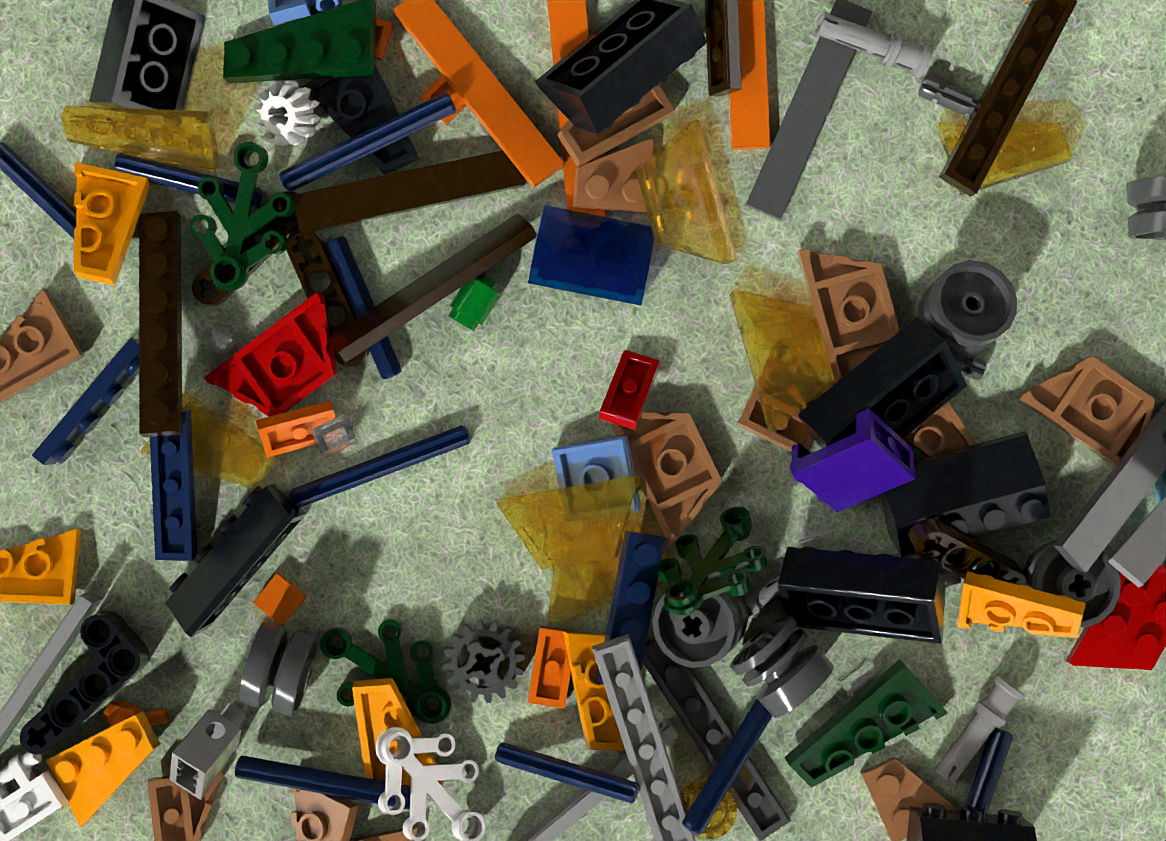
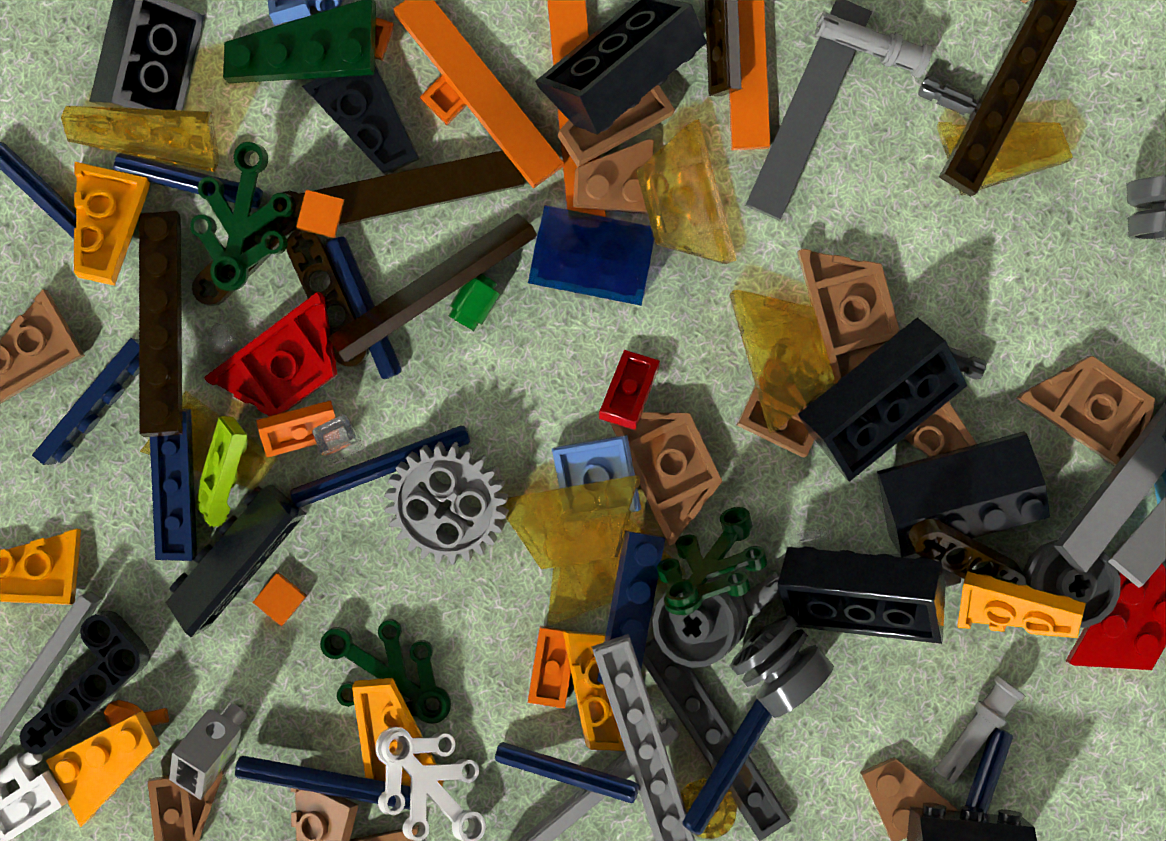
dark grey wheel [239,621,319,717] -> none
white gear [253,80,322,146] -> none
dark blue axle [279,93,456,191] -> none
dark grey gear [442,619,526,703] -> none
dark green wing [784,659,948,788] -> none
dark purple panel [790,408,915,512] -> none
clear slope [836,656,880,700] -> none
dark grey wheel [918,260,1017,357] -> none
none -> lime hinge [195,416,247,527]
none -> orange tile [296,190,345,238]
none -> light grey gear [384,442,509,565]

